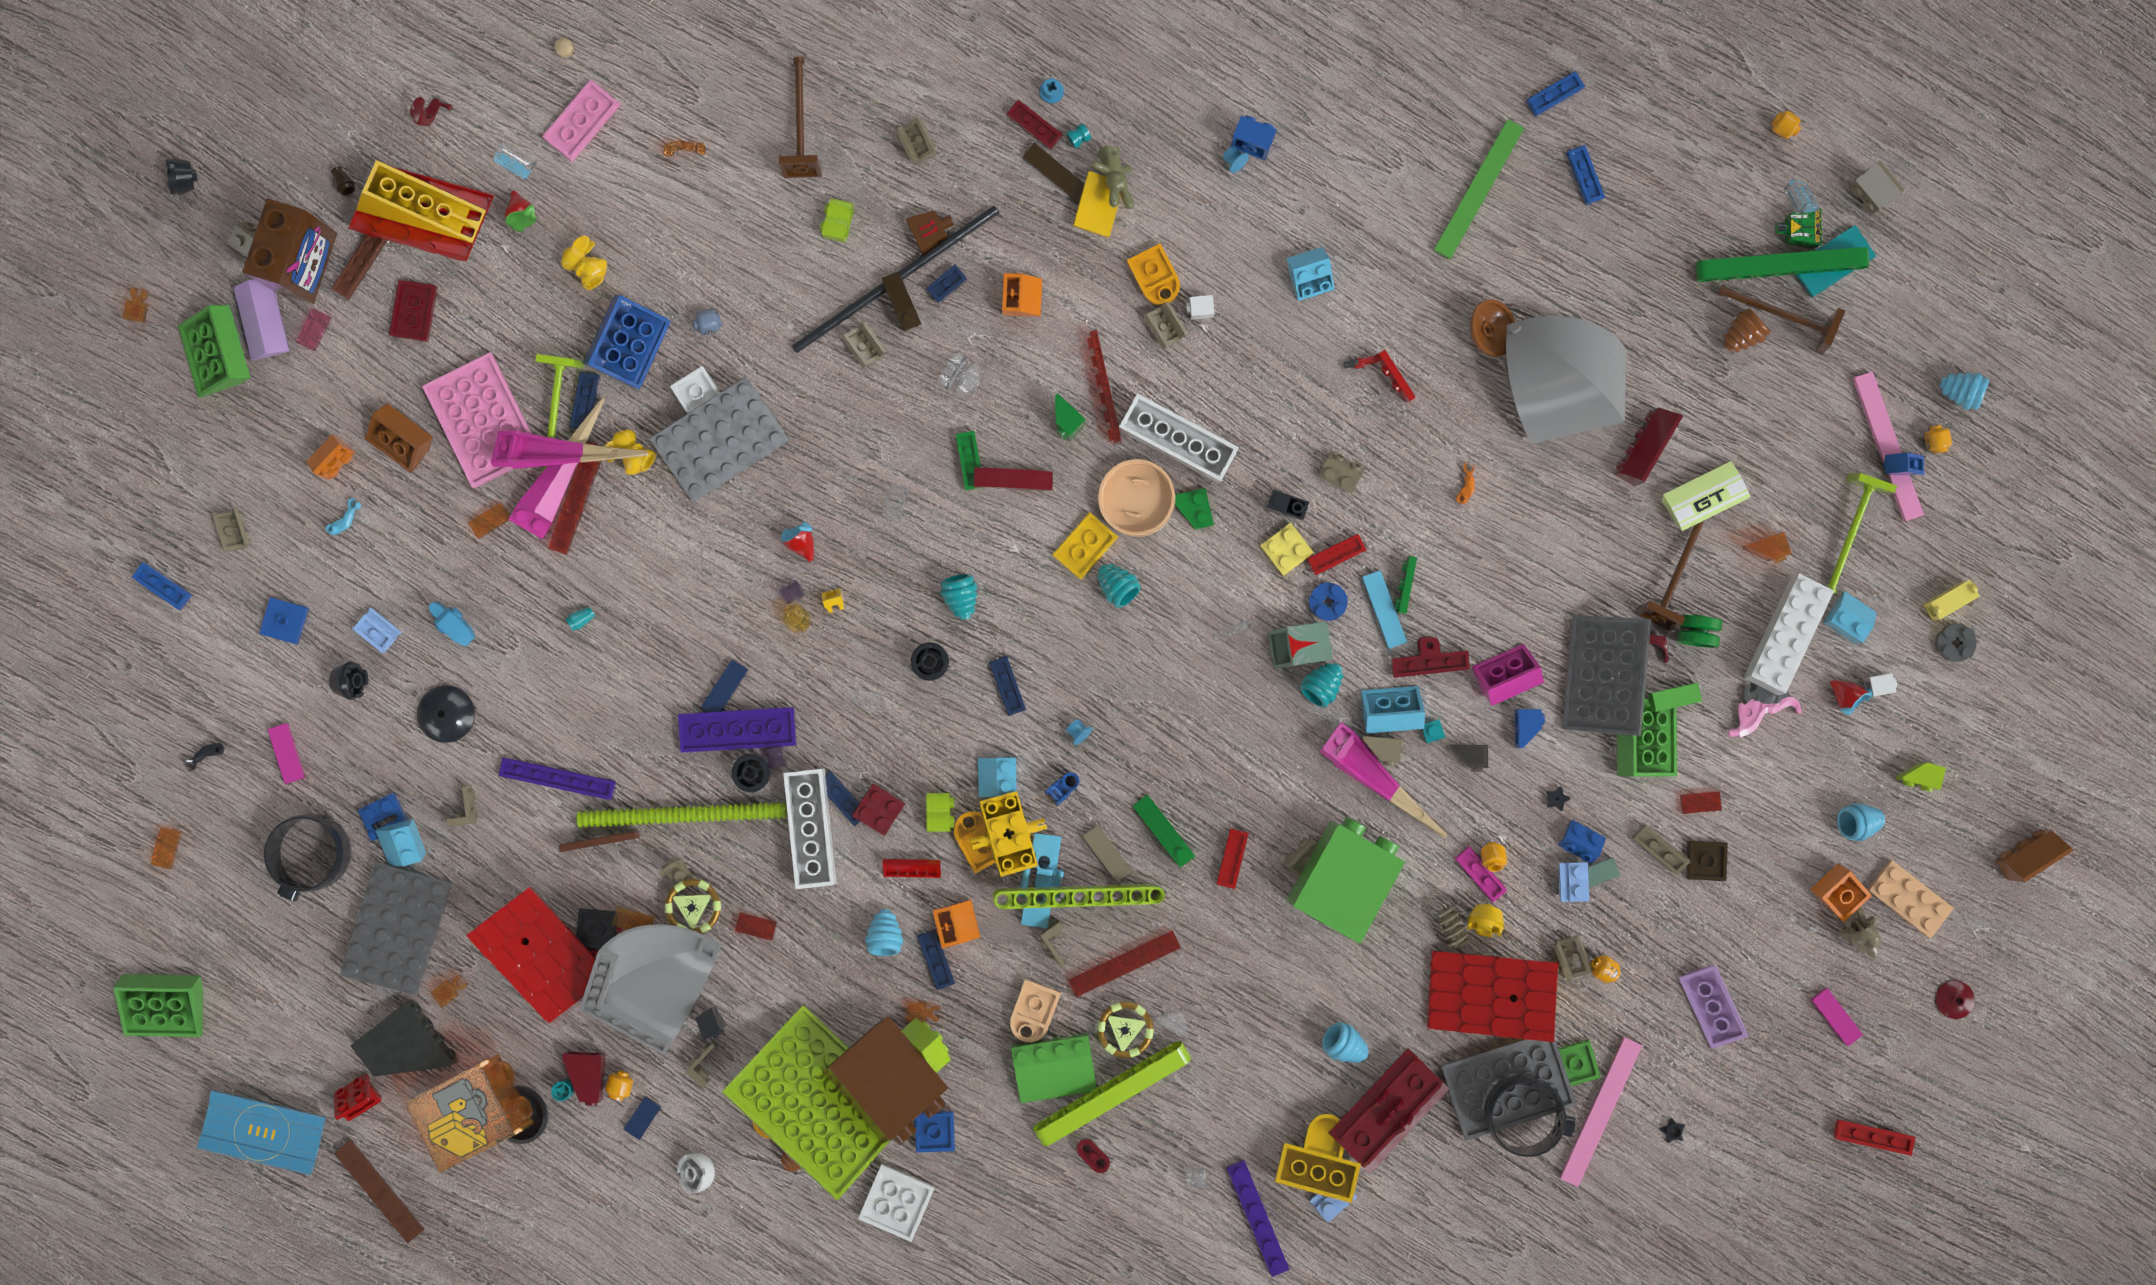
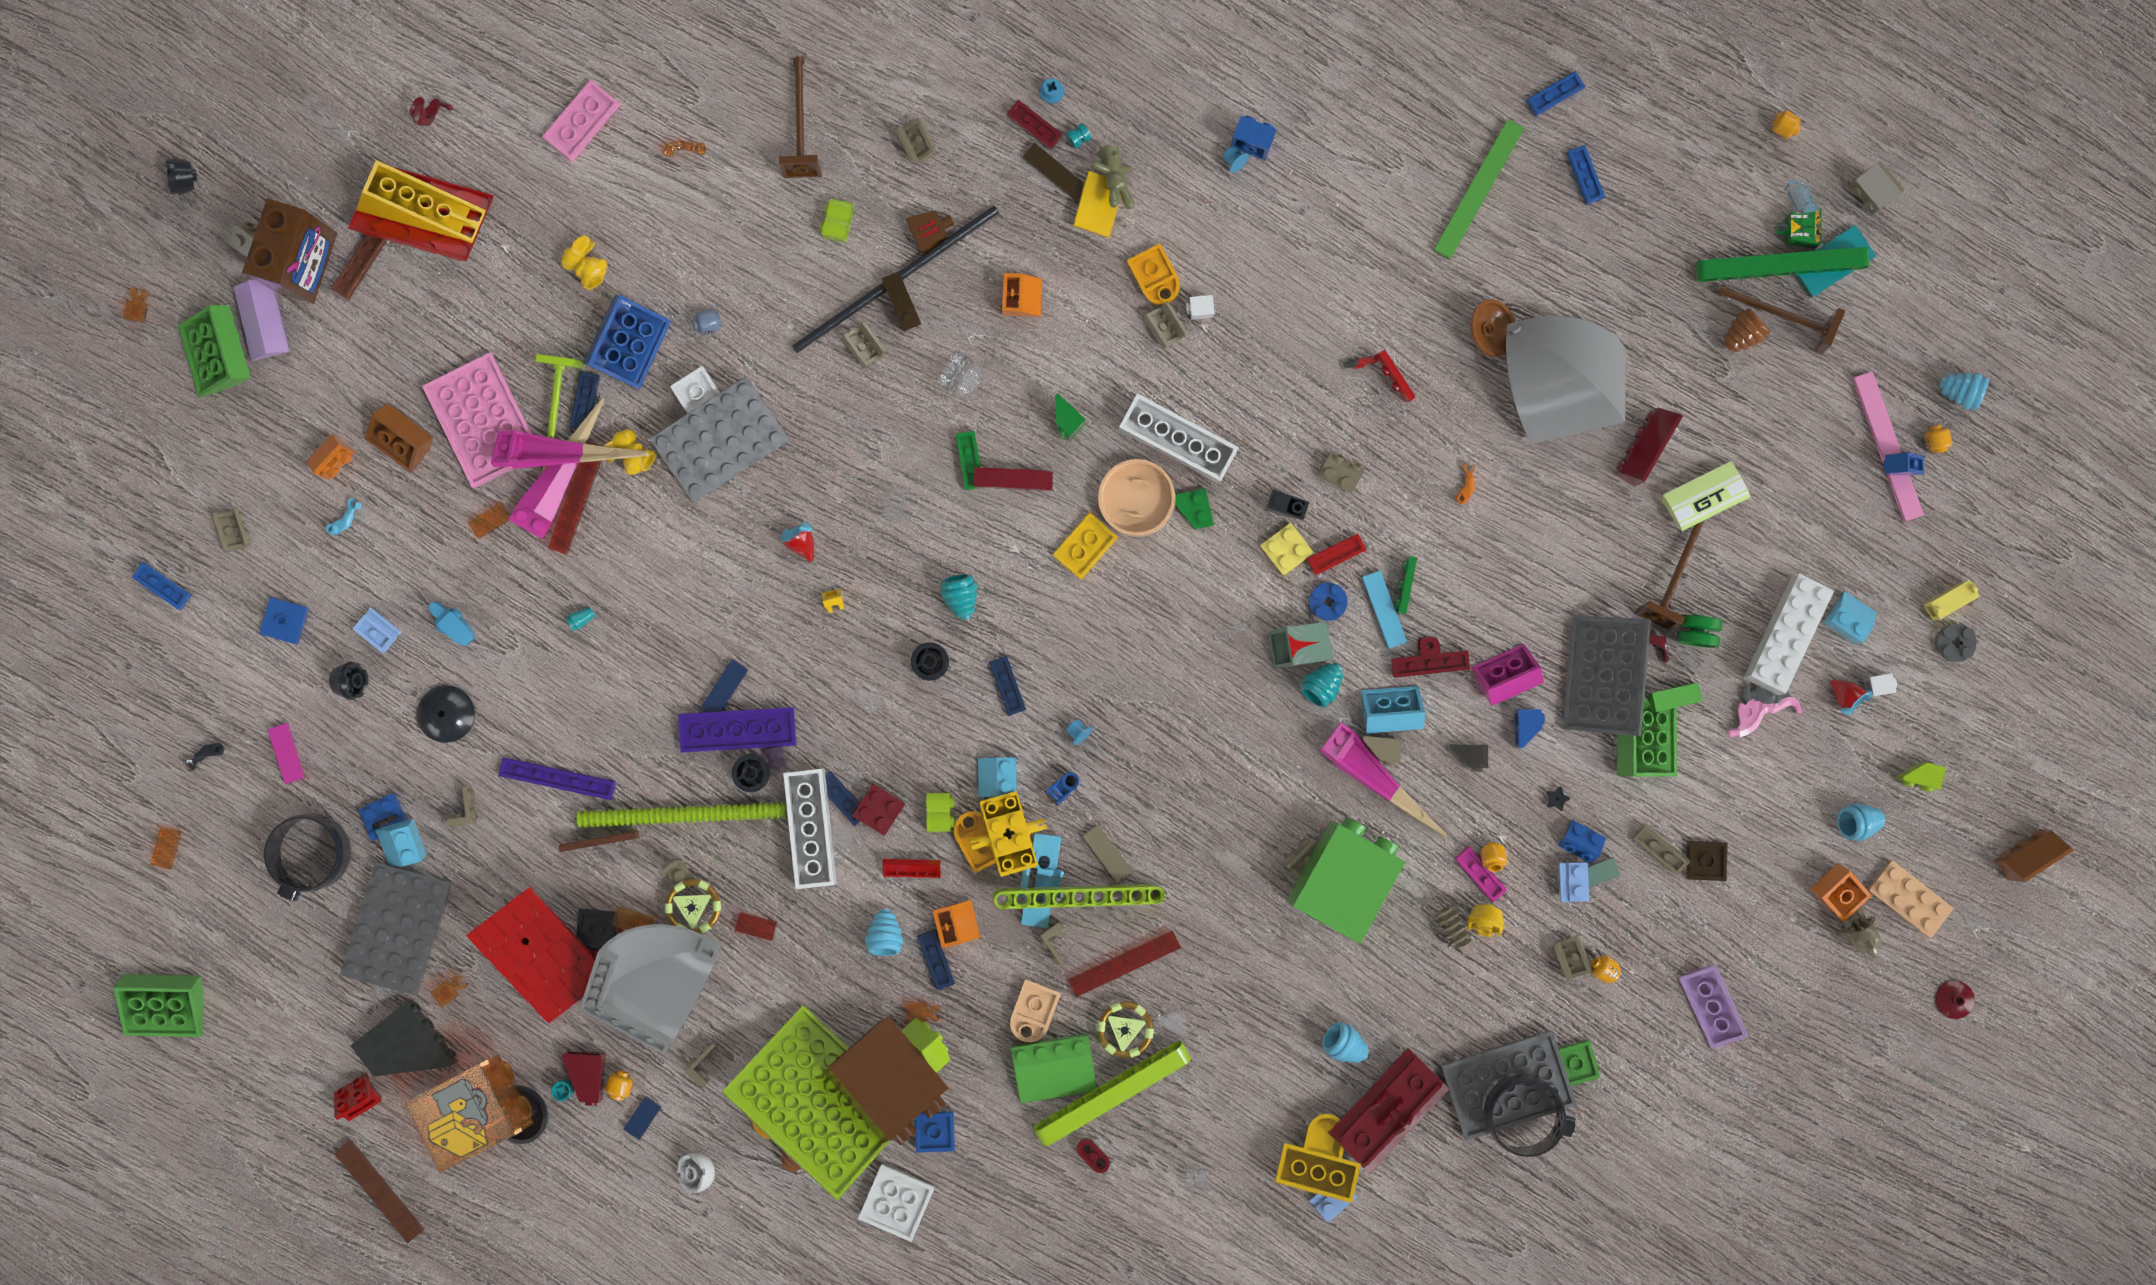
dark azure hinge [197,1090,326,1175] -> none
clear pink tile [296,308,332,351] -> none
dark brown cone [331,166,355,196] -> none
dark red tile [389,280,438,342] -> none
clear slope [493,142,537,180] -> none
hat [505,190,537,232] -> none
tan tile [554,37,575,58] -> none
black slope [695,1005,727,1040] -> none
clear purple wheel [779,579,805,605] -> none
clear yellow head [782,604,811,632] -> none
dark blue plate [926,264,967,304] -> none
clear red plate [1087,330,1122,446] -> none
teal piece [1097,564,1141,608] -> none
green slope [1133,794,1195,868] -> none
red plate [1216,828,1249,889] -> none
dark purple plate [1227,1159,1290,1277] -> none
medium azure slope [1287,247,1335,301] -> none
teal plate [1422,719,1446,743] -> none
red piece [1427,950,1558,1042] -> none
bright pink tile [1559,1036,1642,1187] -> none
black plate [1660,1118,1685,1143] -> none
clear red tile [1680,791,1722,814] -> none
clear orange slope [1742,532,1792,563] -> none
dark pink tile [1810,988,1863,1046] -> none
lime tile [1827,473,1897,594] -> none
red plate [1833,1119,1916,1156] -> none

